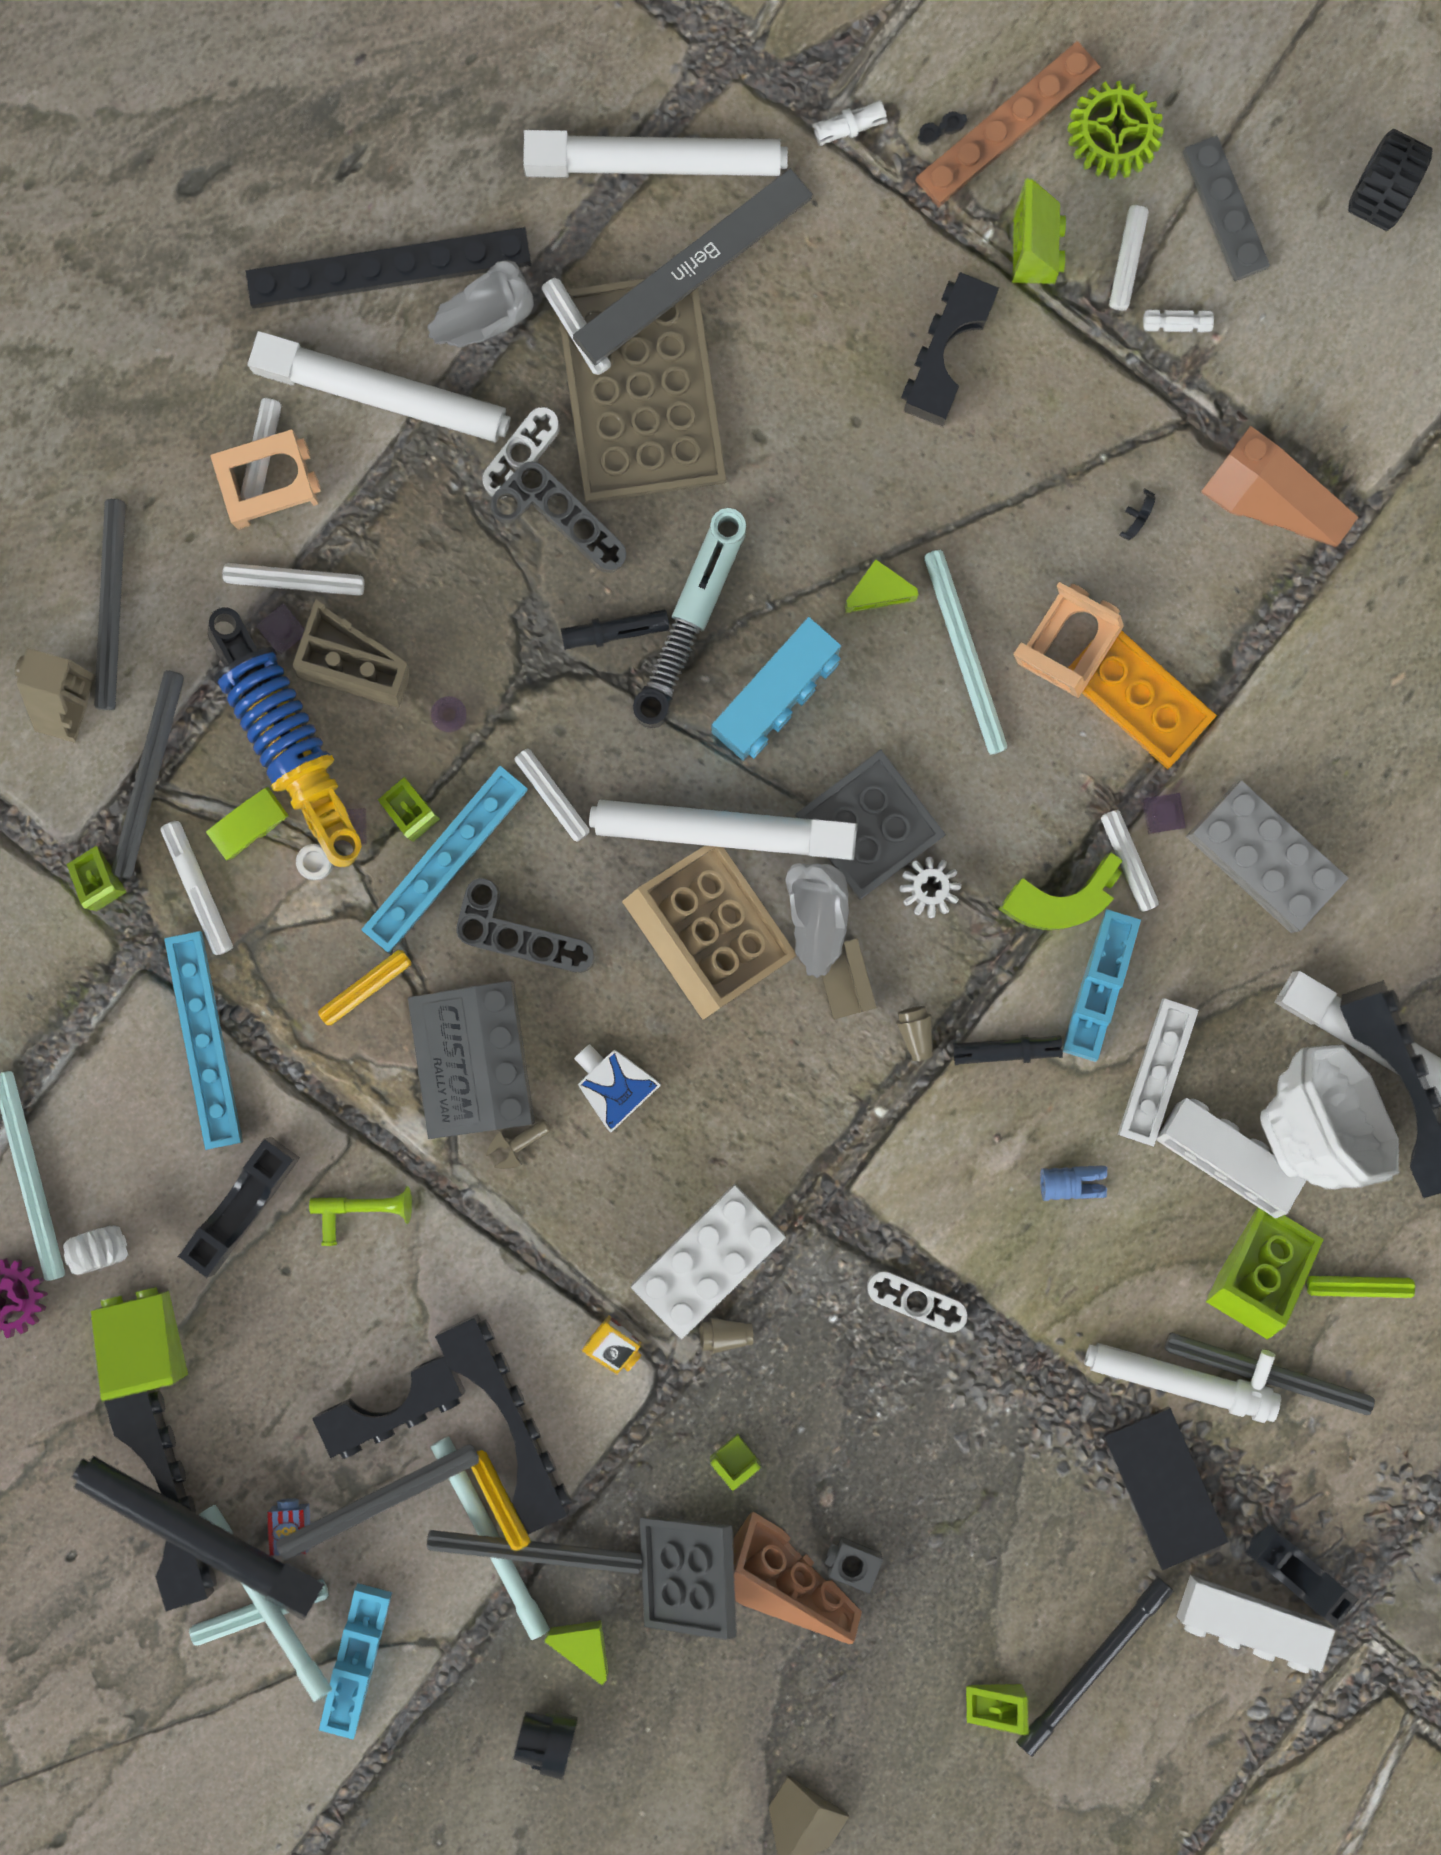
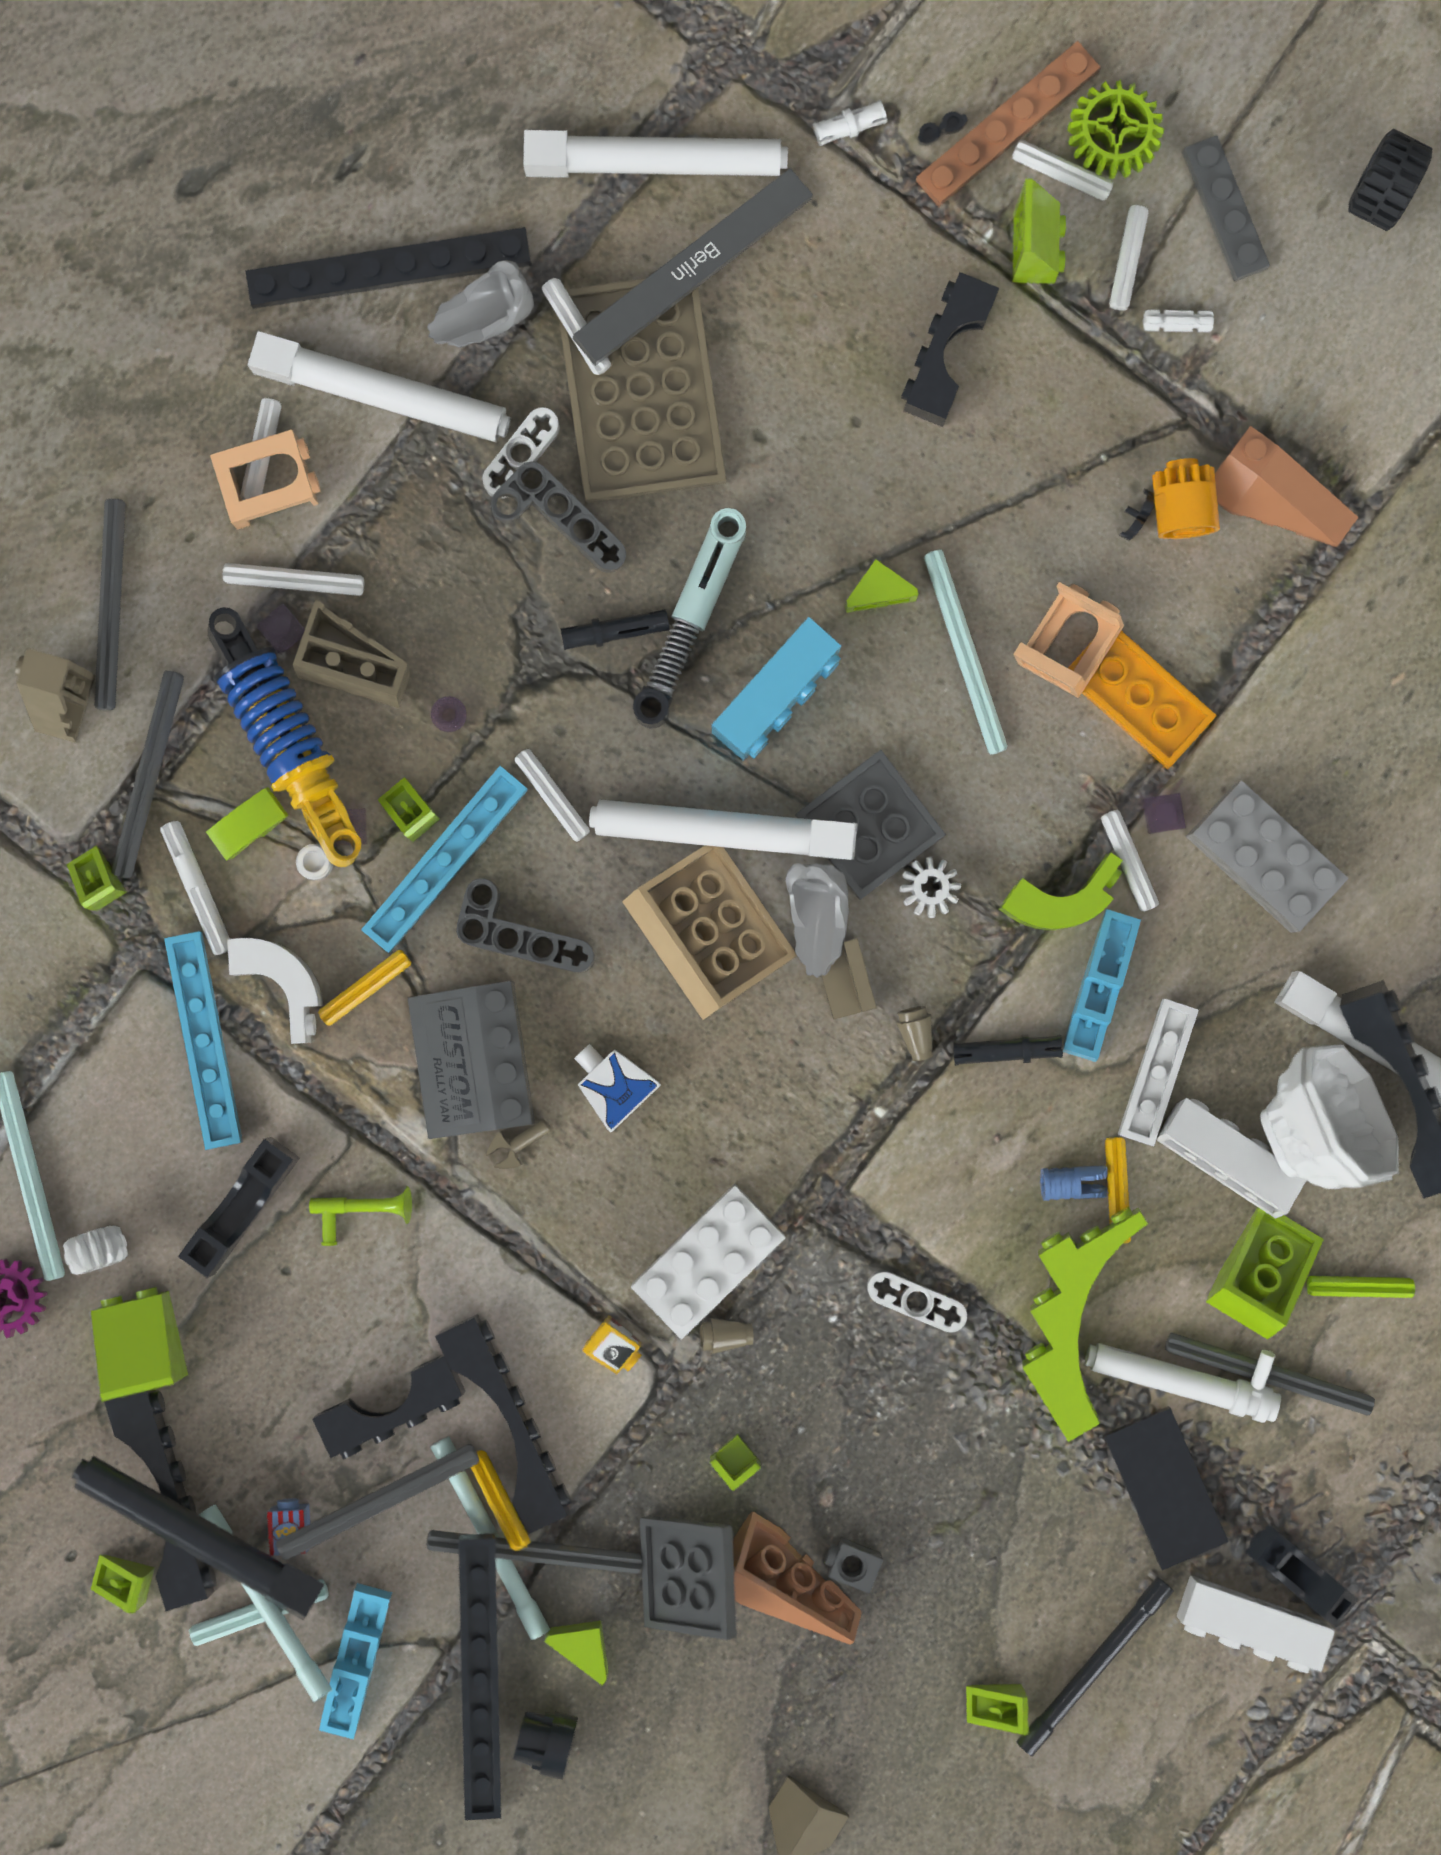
none -> lime slope [90,1554,155,1614]
none -> white arch [228,938,323,1044]
none -> black plate [458,1533,501,1821]
none -> white axle [1013,140,1113,201]
none -> lime arch [1022,1207,1148,1442]
none -> yellow axle [1105,1137,1131,1244]
none -> light orange gear [1152,458,1220,539]

